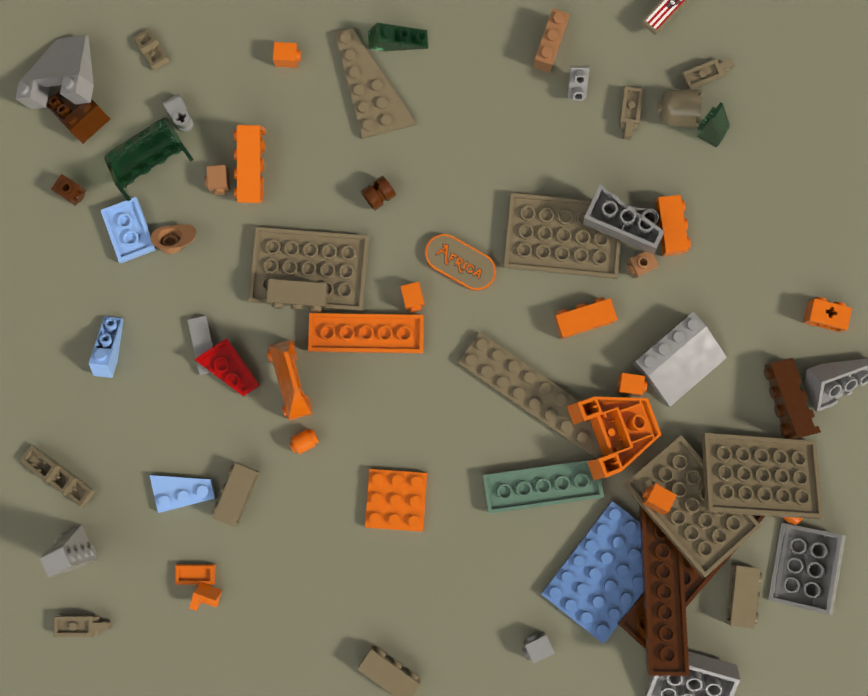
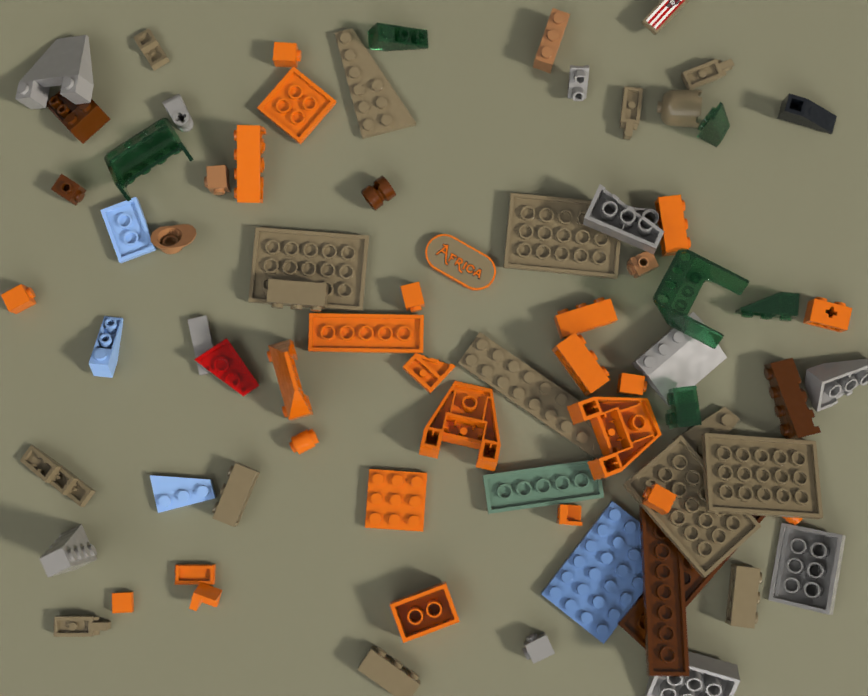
none -> orange brick [1,284,37,314]
none -> orange tile [112,592,134,613]
none -> orange plate [257,66,336,145]
none -> orange brick [390,581,460,643]
none -> orange wing [402,353,456,394]
none -> orange wedge [419,381,501,471]
none -> orange brick [552,332,610,396]
none -> orange panel [557,504,583,526]
none -> clear green windscreen [653,249,749,349]
none -> clear green brick [665,386,702,429]
none -> dark tan wing [672,407,740,459]
none -> clear green slope [735,292,800,322]
none -> black slope [777,93,837,134]

